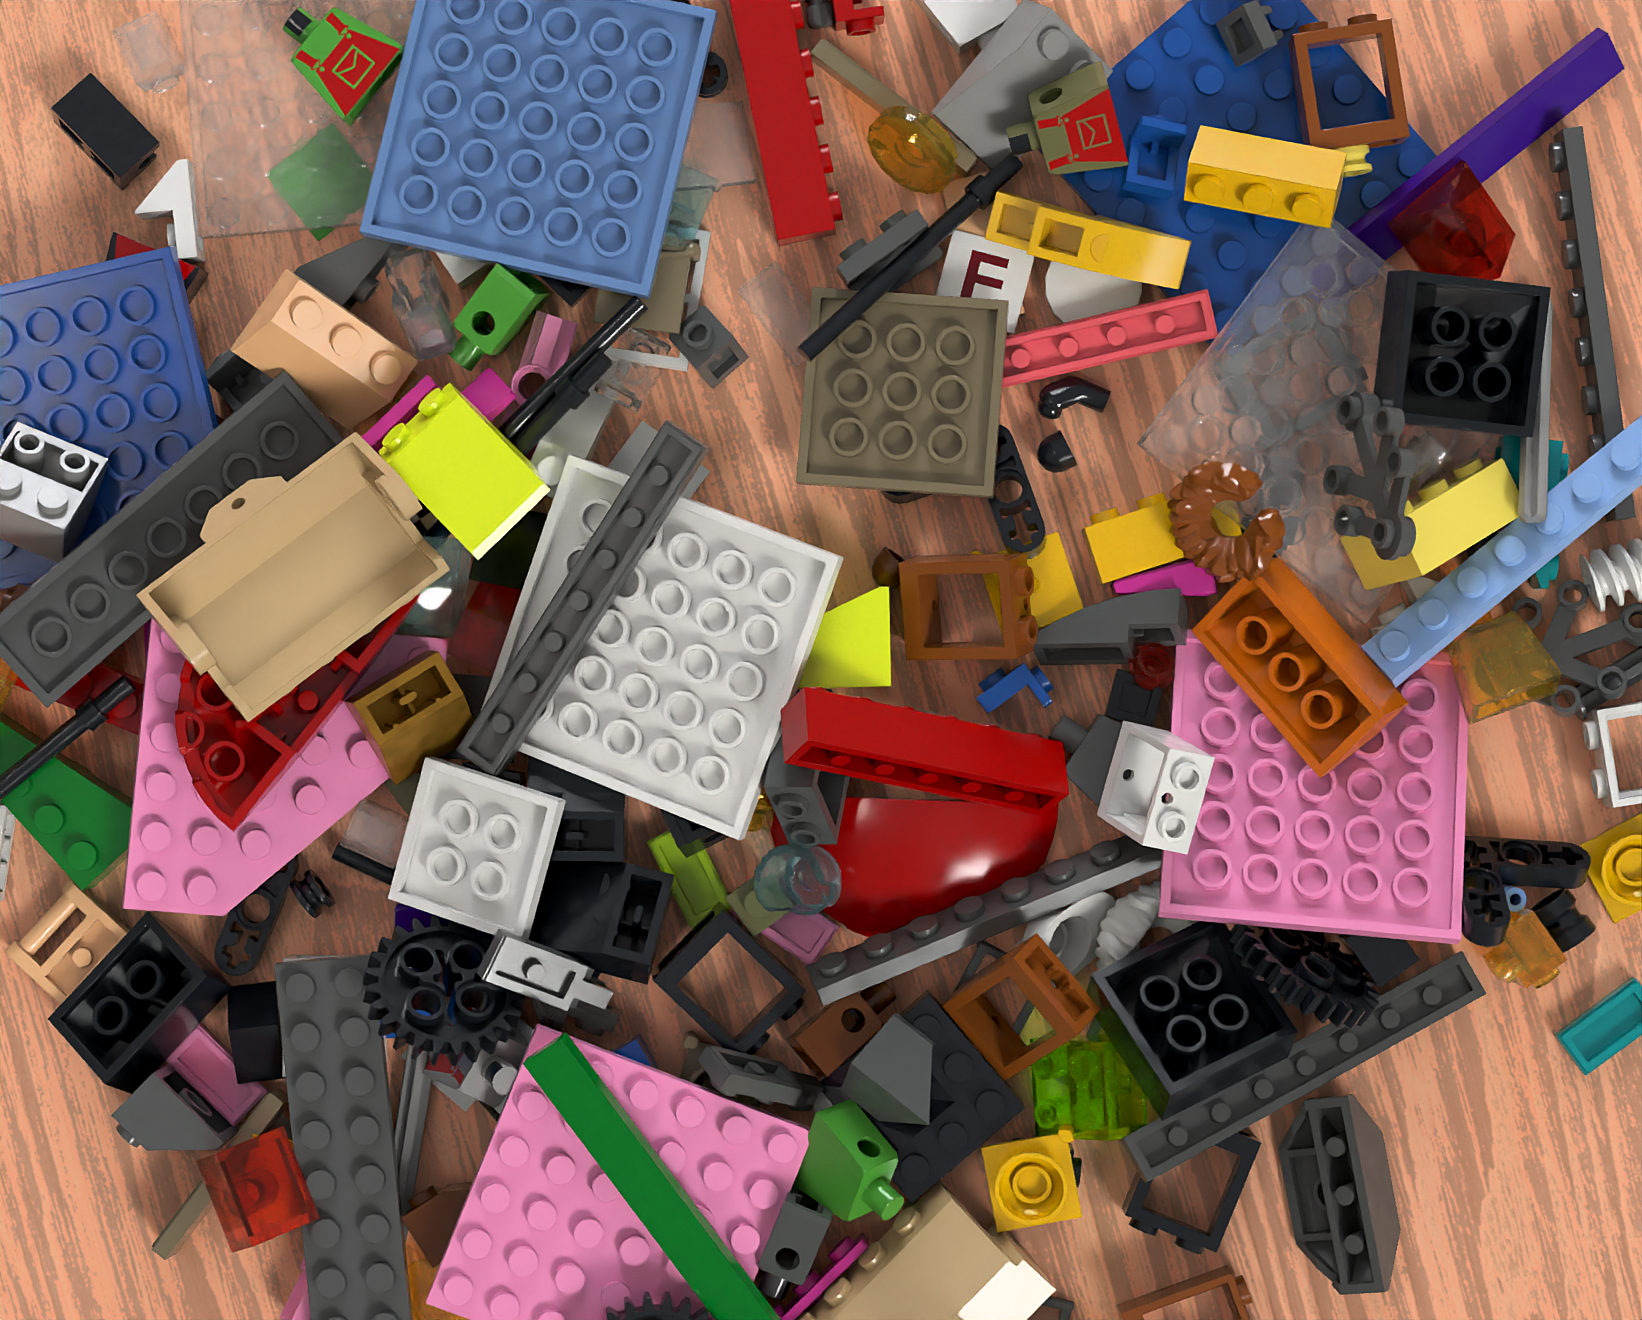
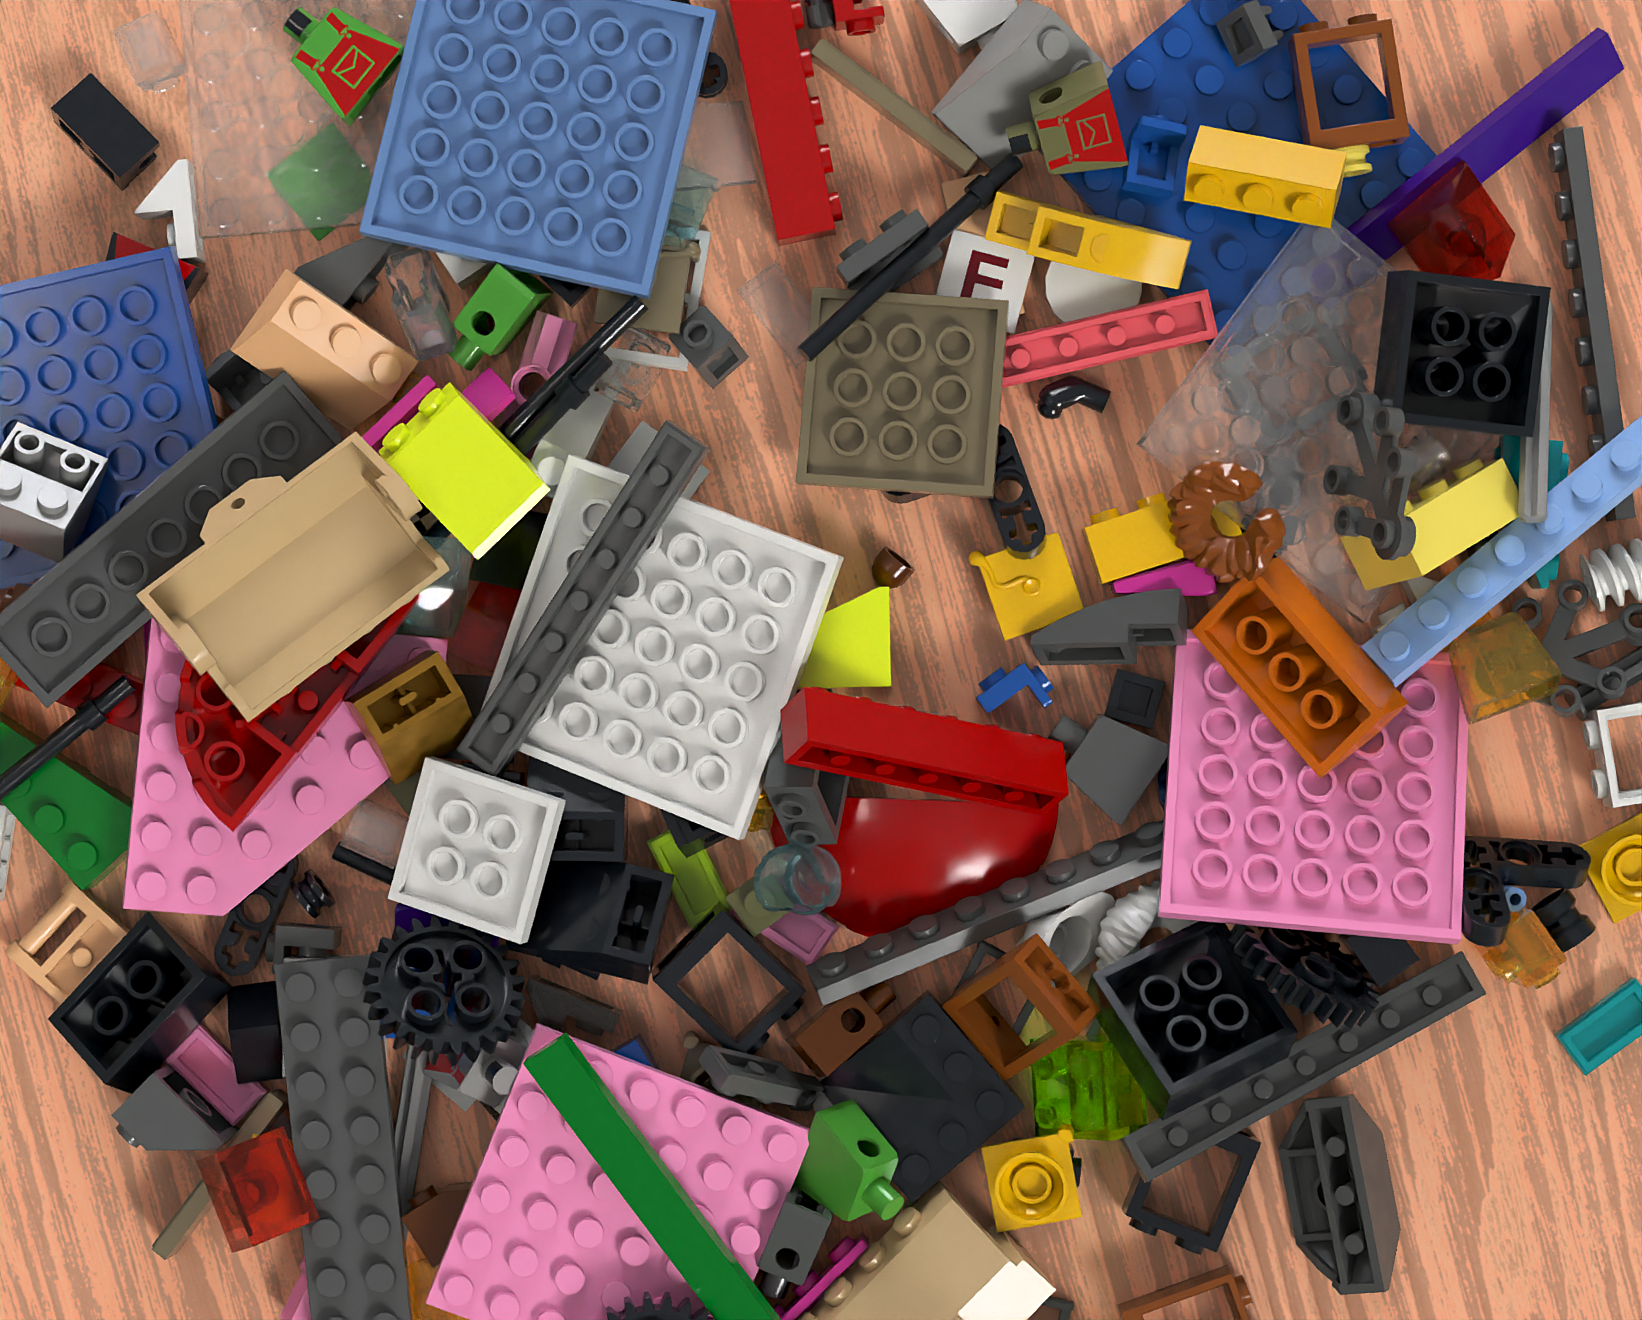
hinge [477,929,614,1011] -> none
dark grey slope [841,1013,935,1125] -> none
clear yellow tile [867,105,959,194] -> none
dark orange window [898,553,1038,660] -> none
black hinge [1037,430,1078,473] -> none
white window [1097,721,1215,855] -> none
clear red plate [1128,643,1175,690] -> none
none -> dark grey bracket [266,922,342,974]

